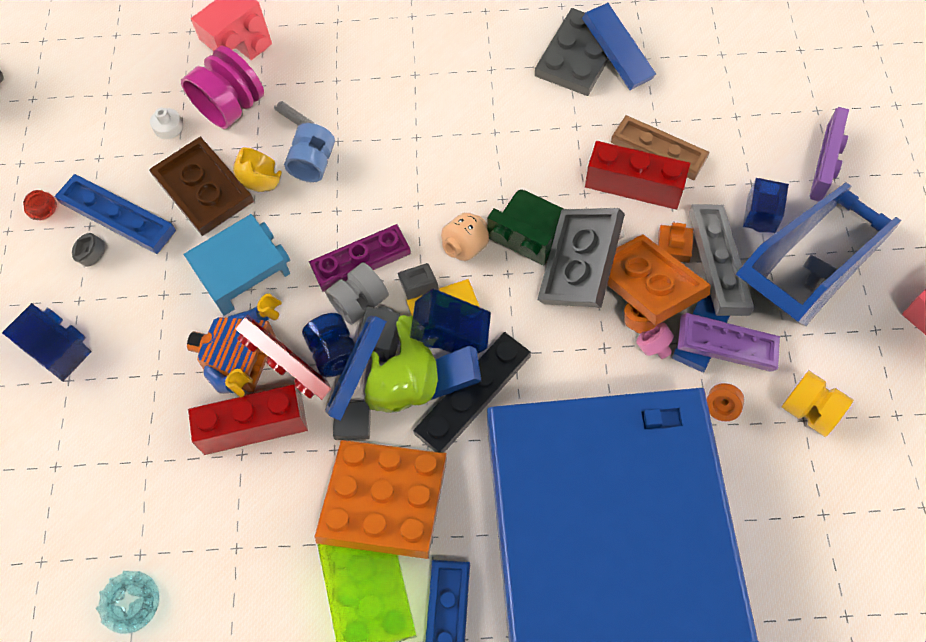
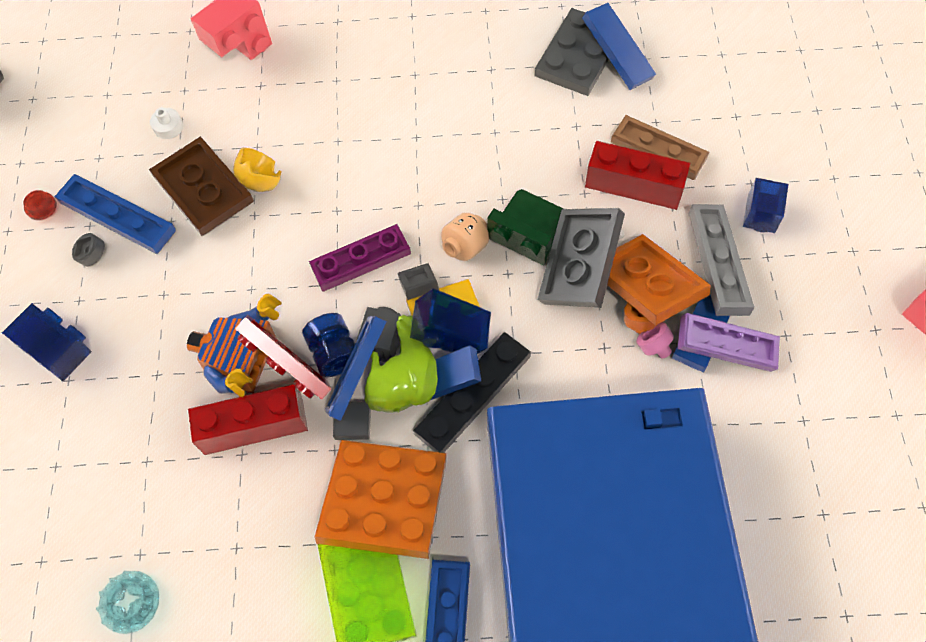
dark pink wheel [181,46,264,129] -> none
dark azure panel [183,214,290,316] -> none
light grey piece [274,101,314,126] -> none
medium blue wheel [284,123,335,182] -> none
light grey wheel [325,262,389,325] -> none
orange tile [658,223,693,263] -> none
orange tile [707,383,745,422] -> none
blue piece [736,182,902,326] -> none
yellow wheel [781,370,854,437] -> none
light grey tile [803,255,837,289] -> none
medium lavender plate [809,106,849,201] -> none

